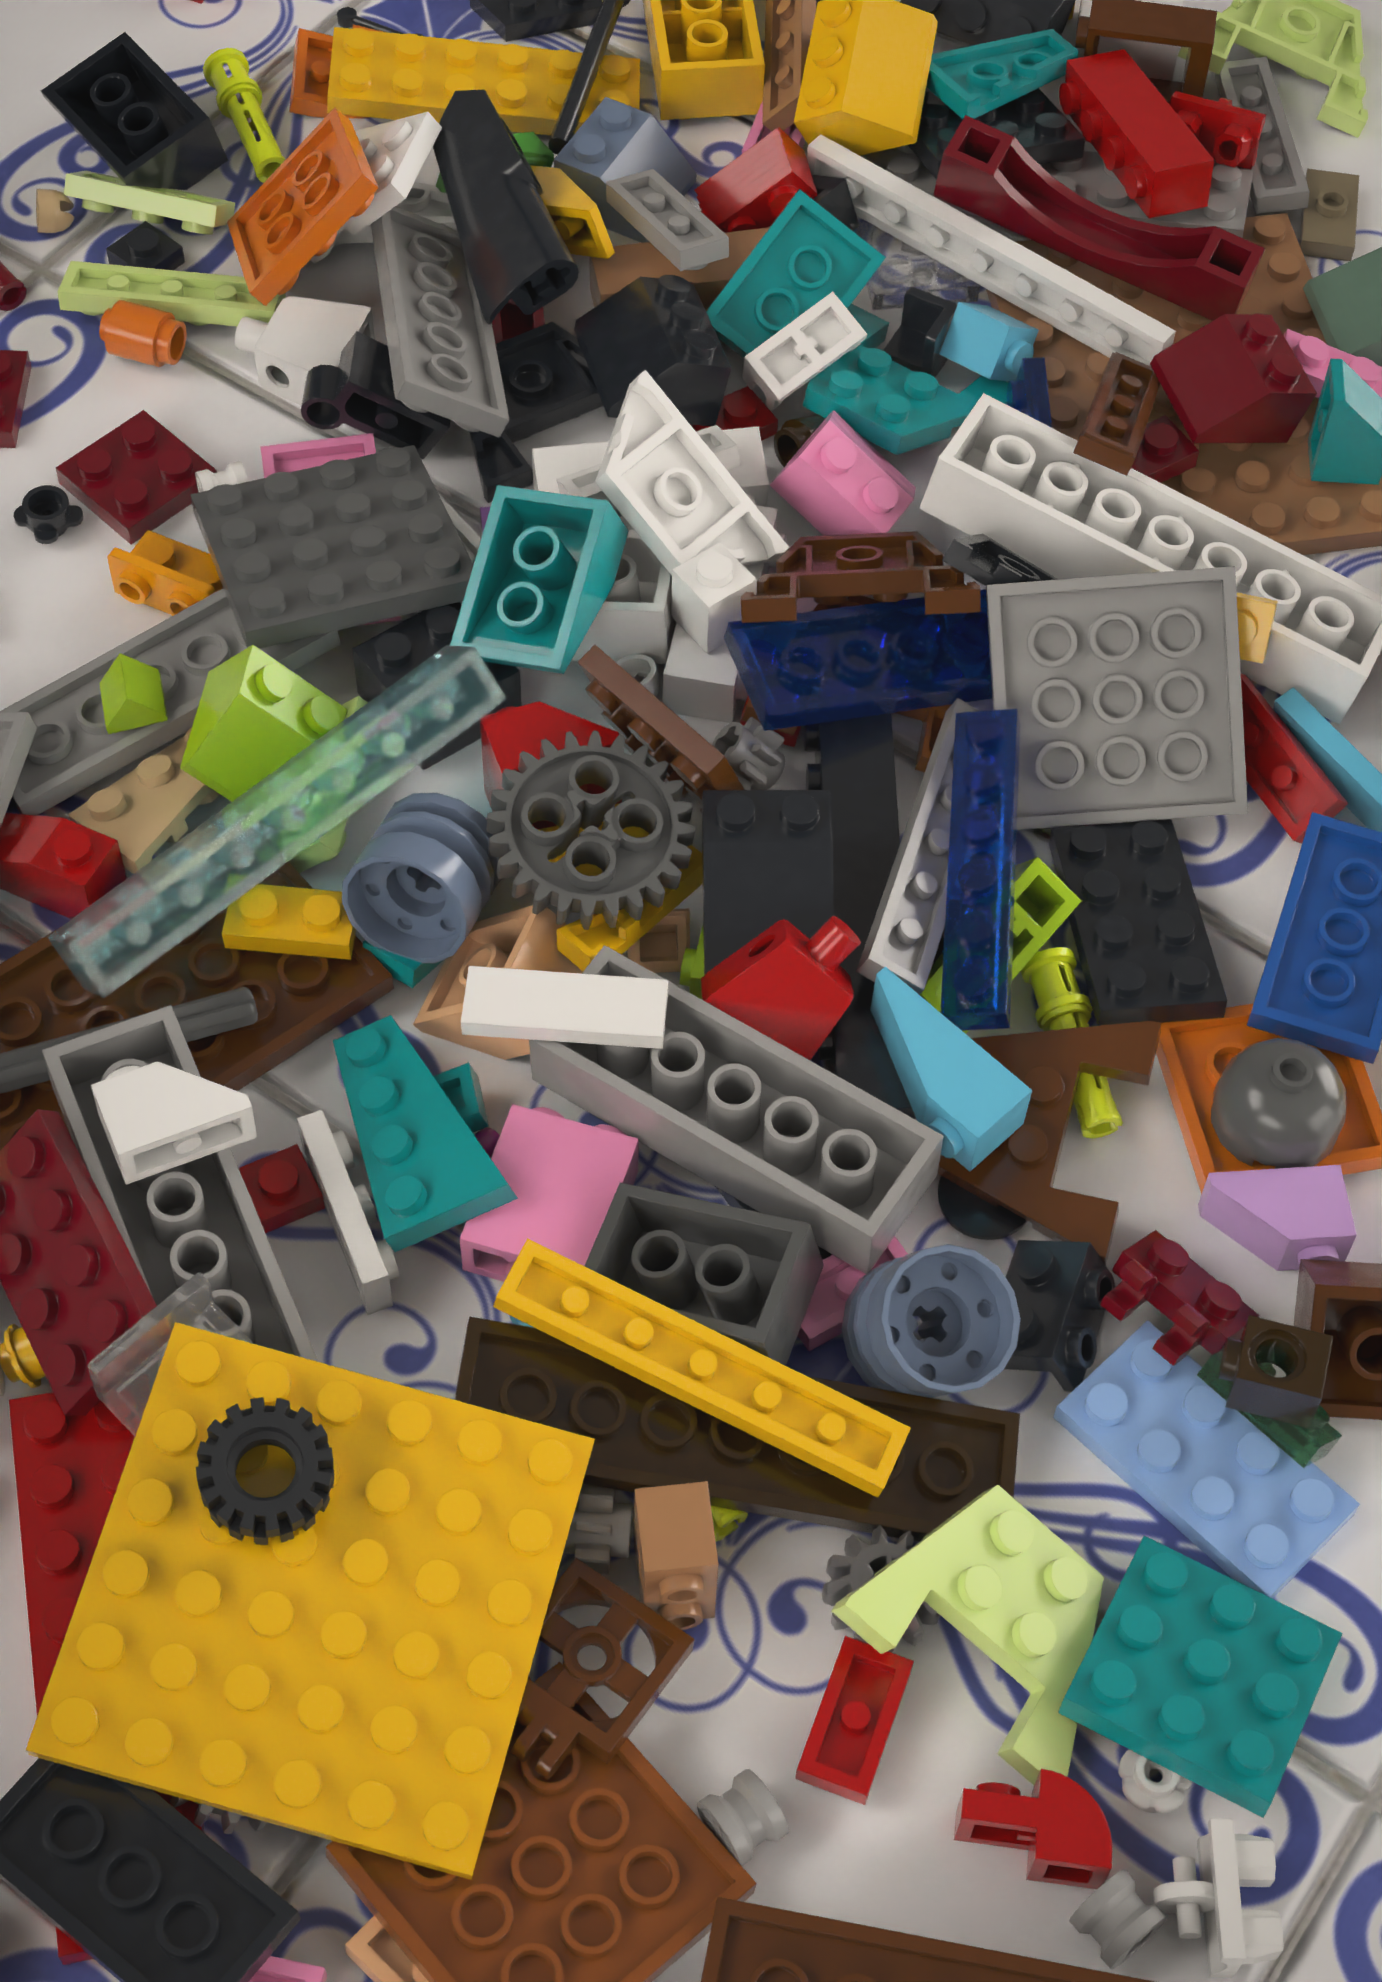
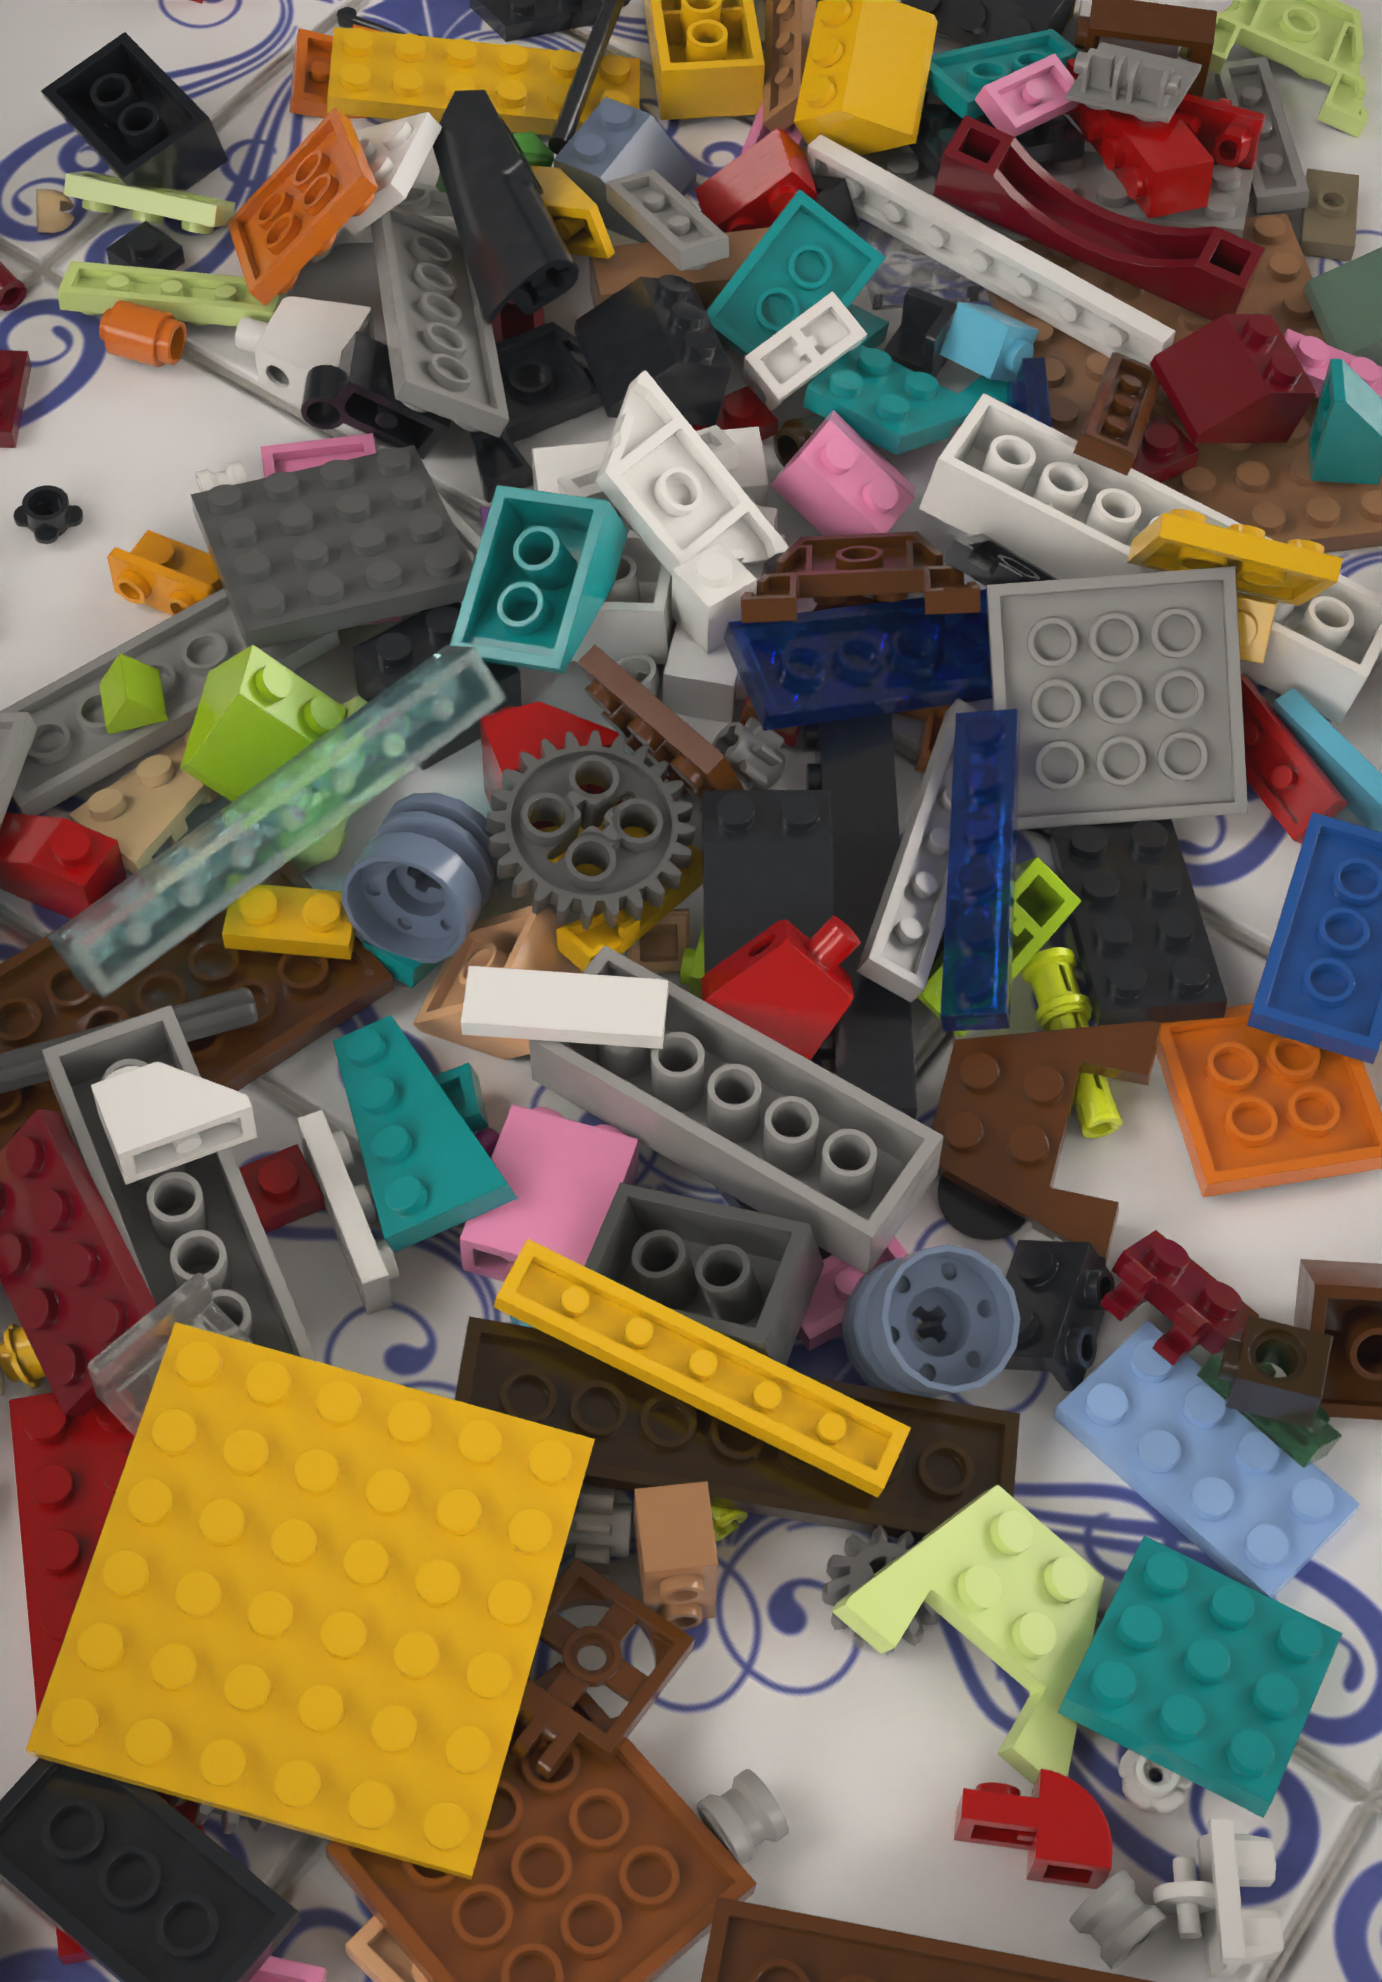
dark red plate [56,410,217,545] -> none
black tyre [196,1397,334,1545] -> none
neon yellow pin [203,48,285,183] -> none
red plate [795,1636,914,1805] -> none
medium azure slope [871,966,1032,1172] -> none
lavender slope [1198,1165,1357,1271] -> none
dark grey cylinder [1211,1038,1346,1169] -> none
none -> bright pink plate [974,53,1079,137]
none -> light grey hinge [1066,42,1202,123]
none -> yellow plate [1127,509,1343,606]

